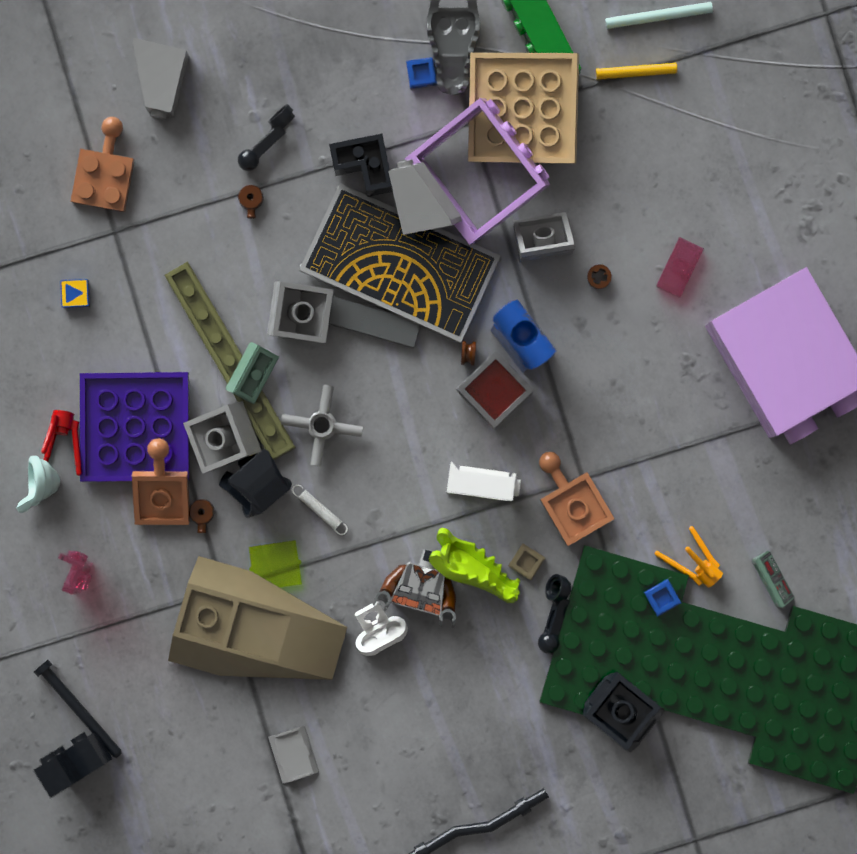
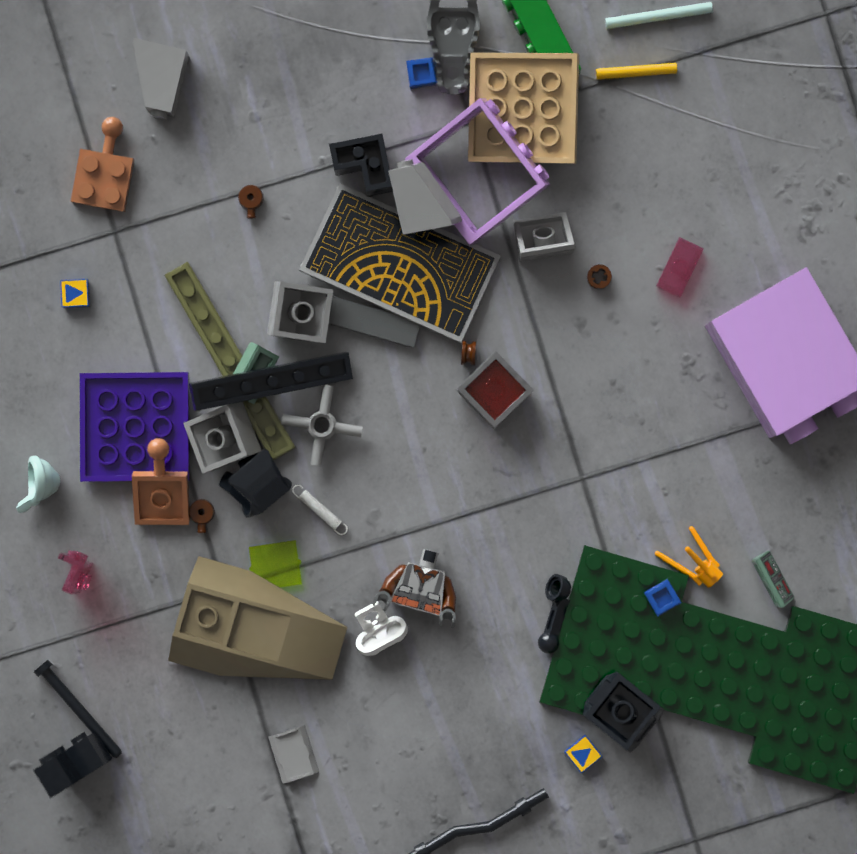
red plant [41,410,82,476] -> none
black piece [238,104,295,171] -> none
lime animal [429,528,520,603] -> none
white window [447,461,521,501] -> none
blue piece [490,300,556,373] -> none
dark tan tile [508,543,545,581] -> none
nougat plate [539,452,615,546] -> none
none -> black plate [189,352,353,411]
none -> tile [564,735,603,773]

